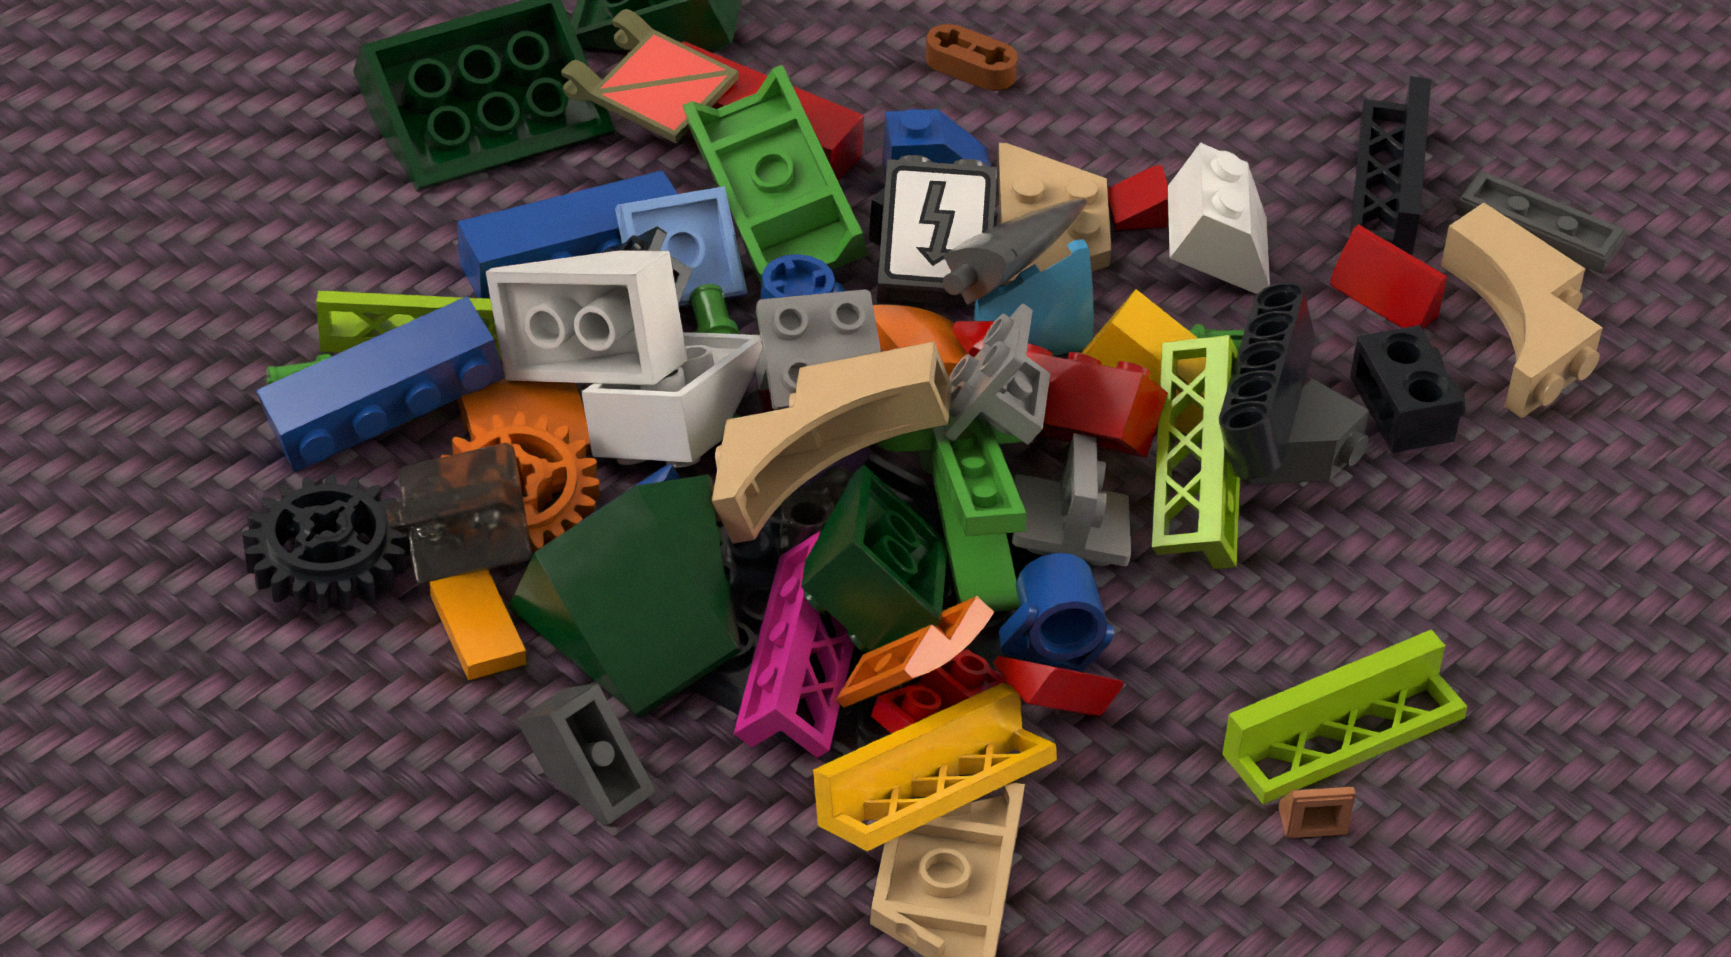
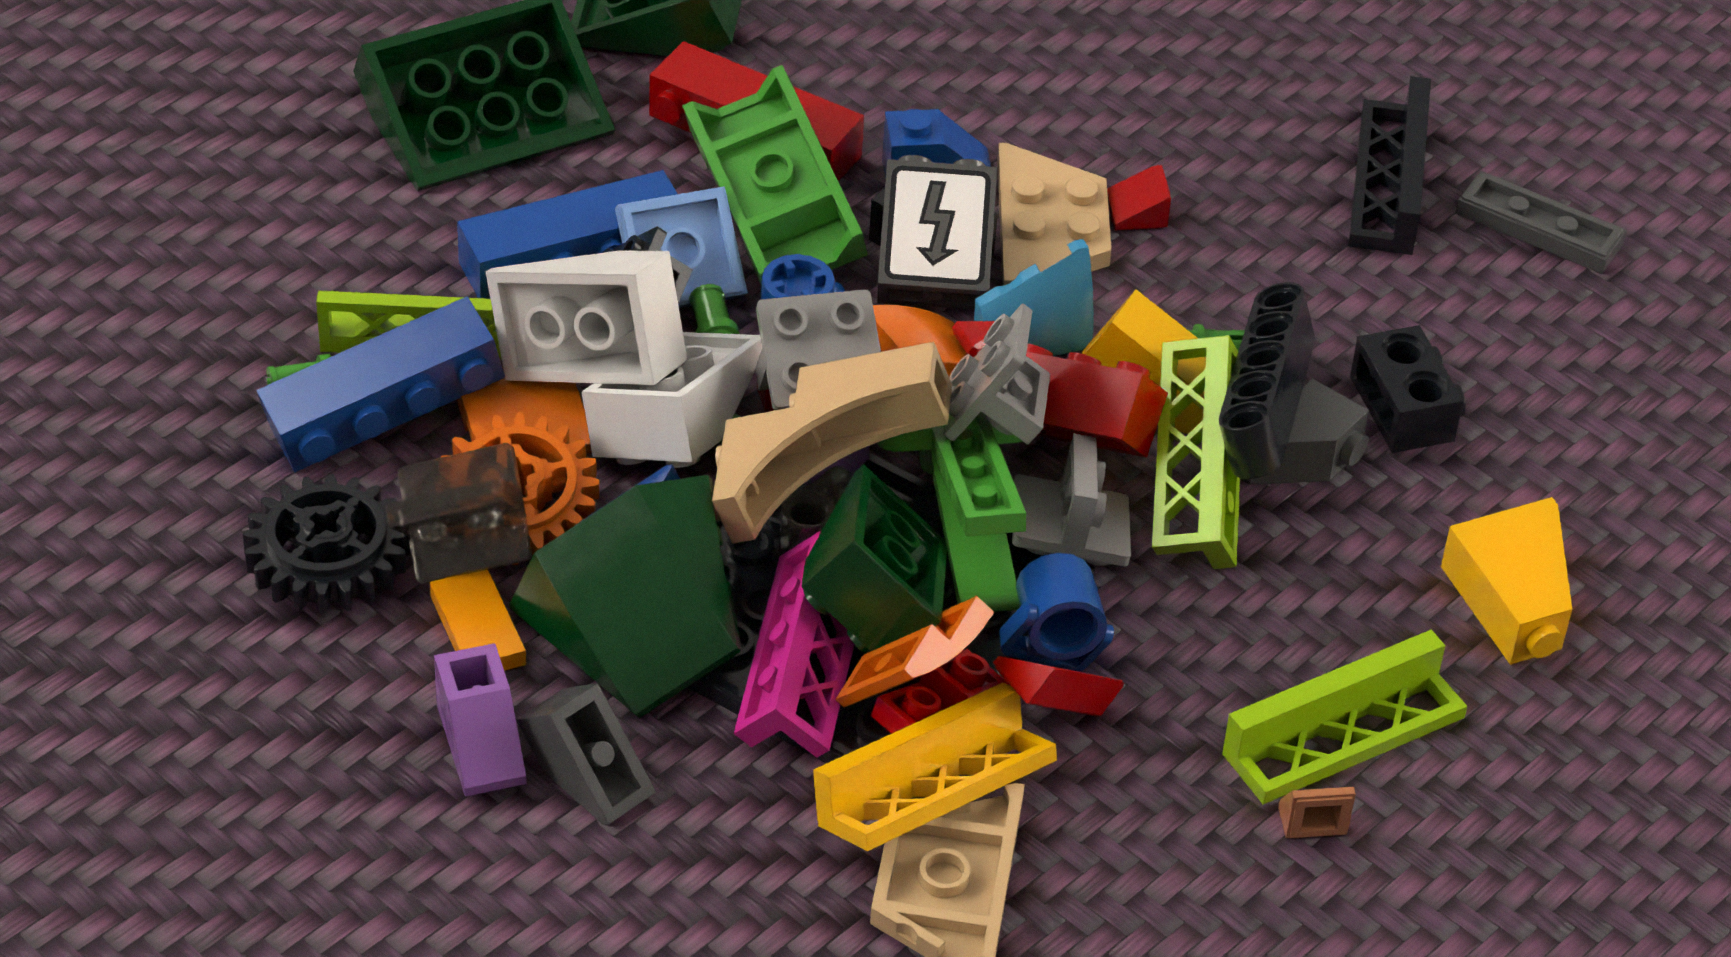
flag [561,9,739,143] -> none
dark orange beam [925,24,1018,91] -> none
dark grey piece [943,198,1087,304] -> none
white slope [1168,143,1270,294] -> none
red slope [1330,224,1447,330] -> none
tan arch [1441,203,1603,418] -> none
none -> medium lavender slope [434,643,527,797]
none -> yellow slope [1441,497,1572,665]

